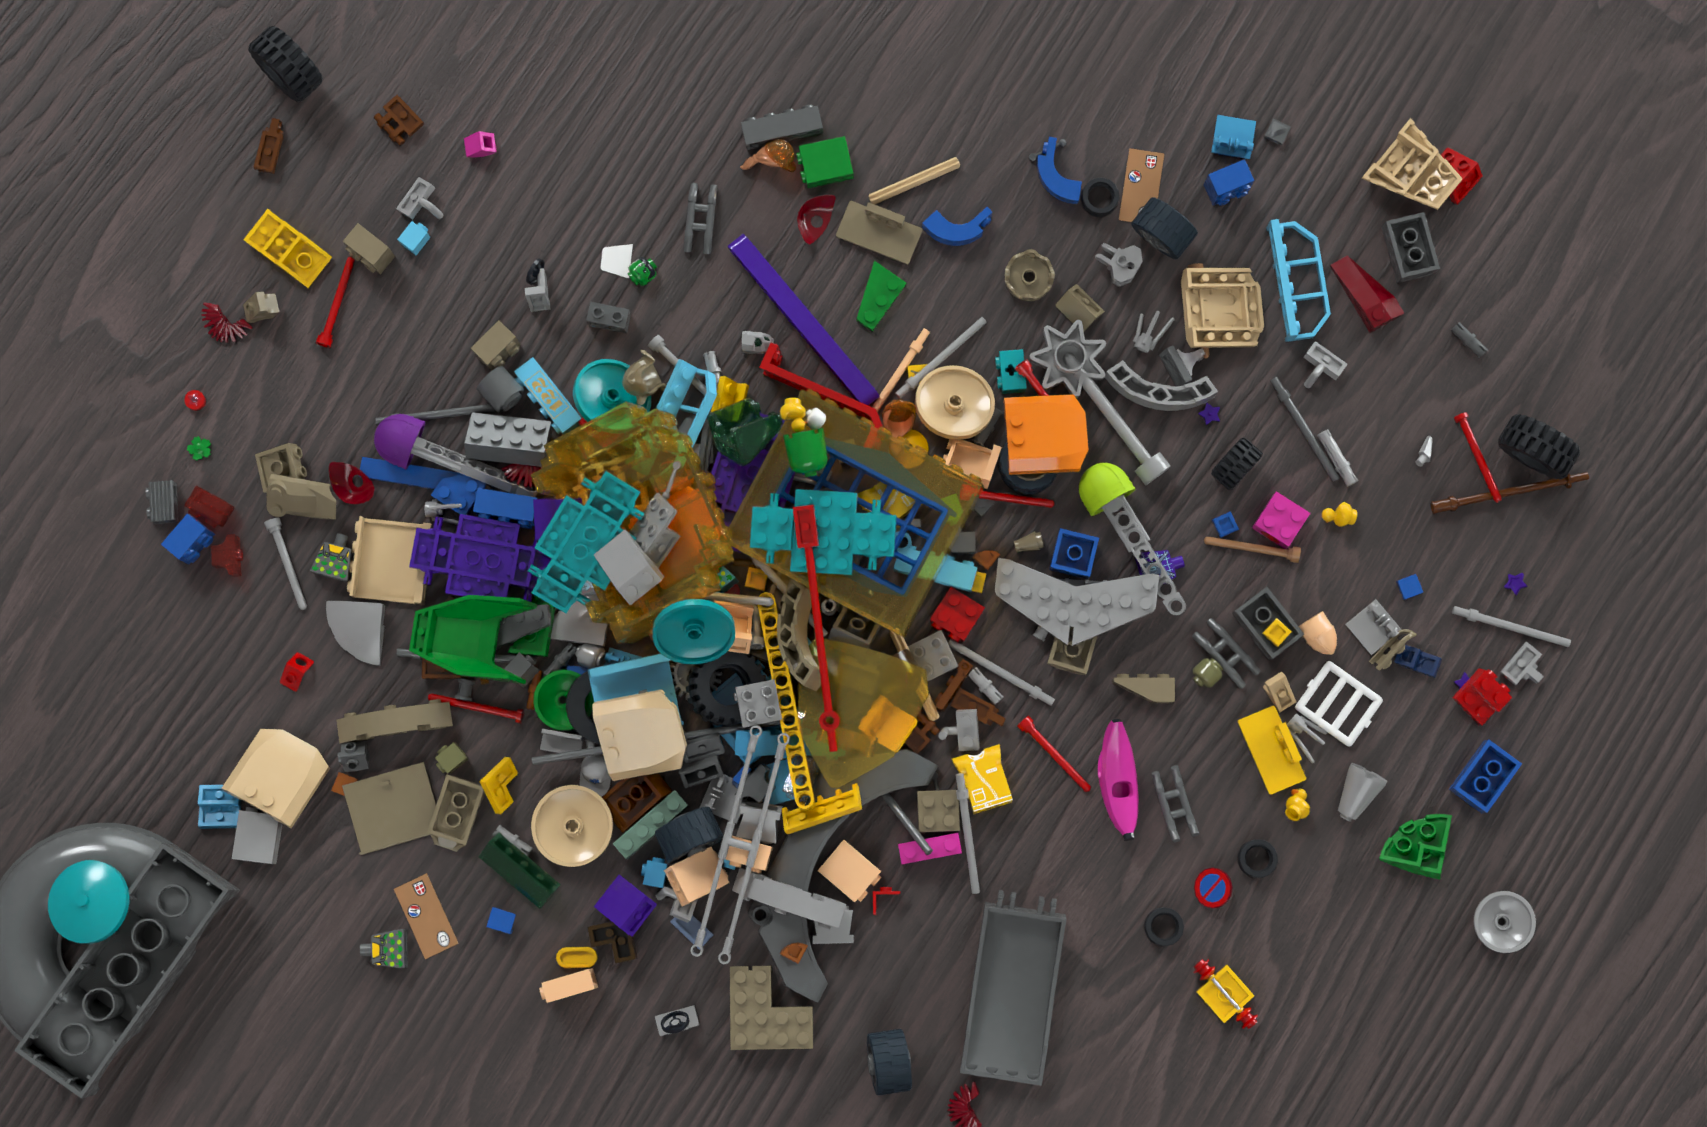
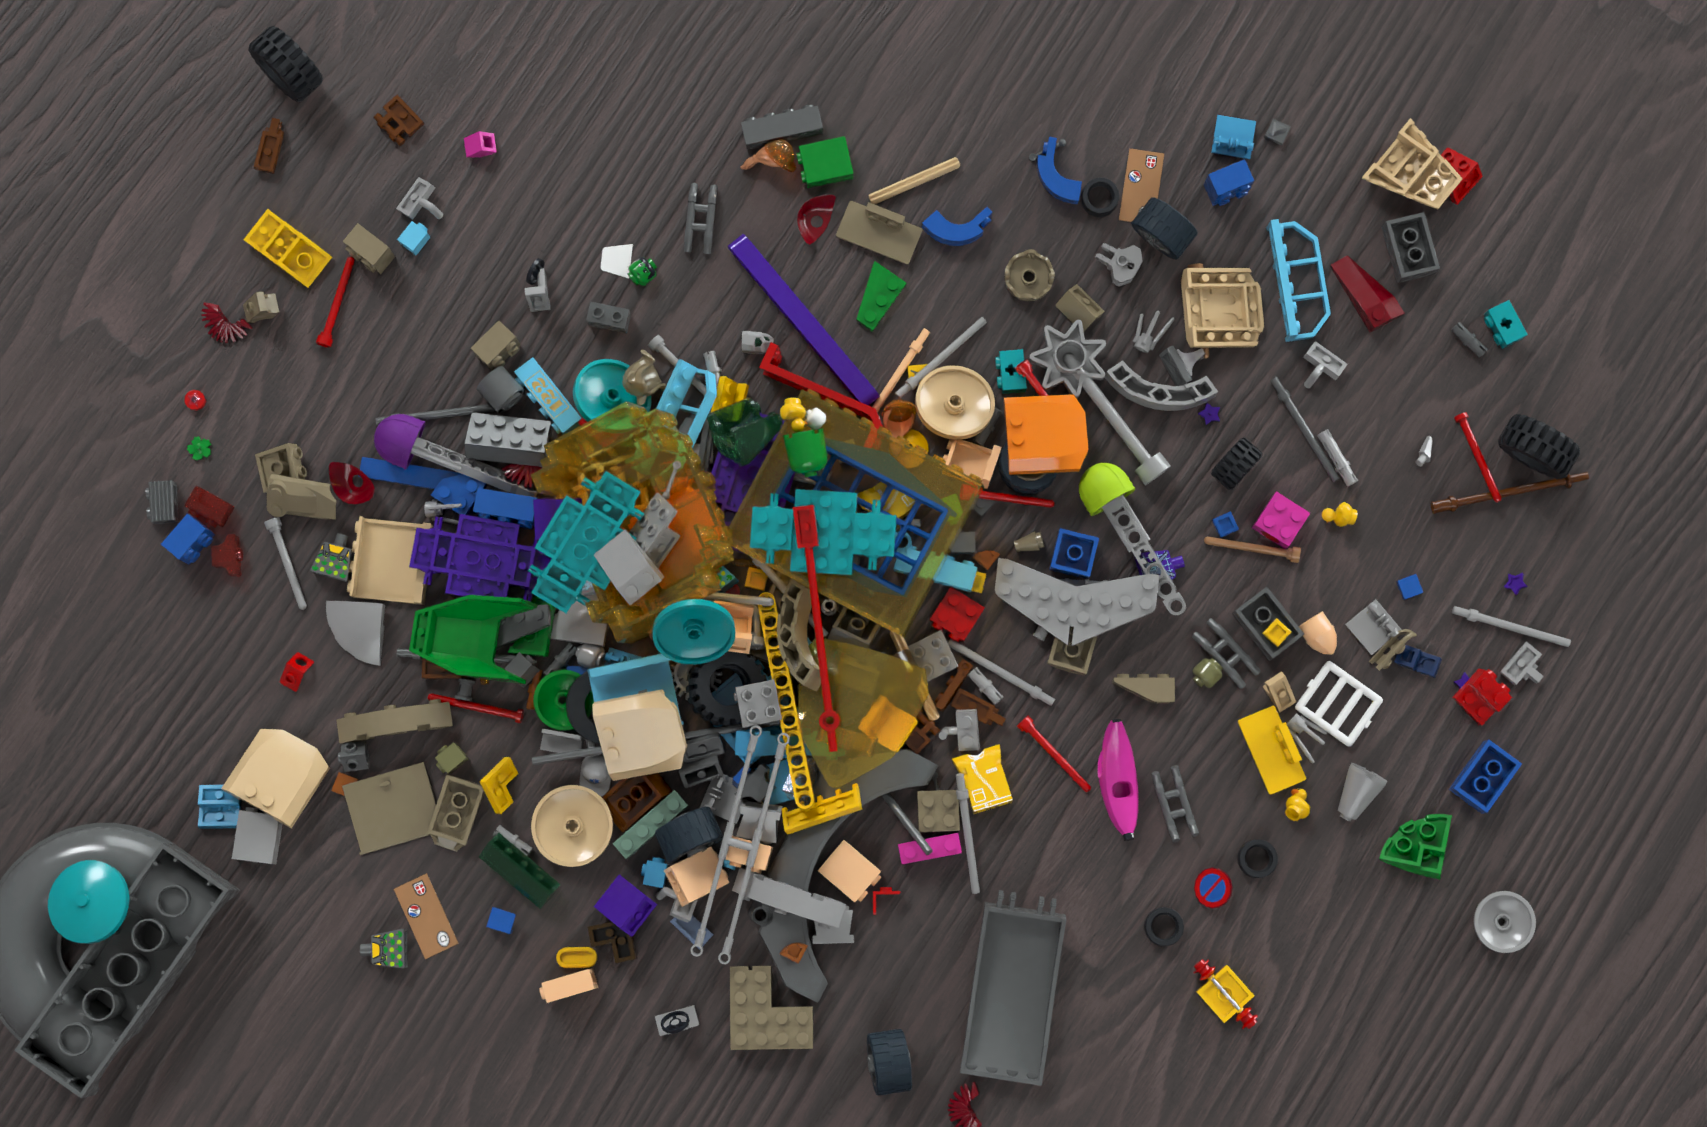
none -> teal brick [1484,300,1528,349]

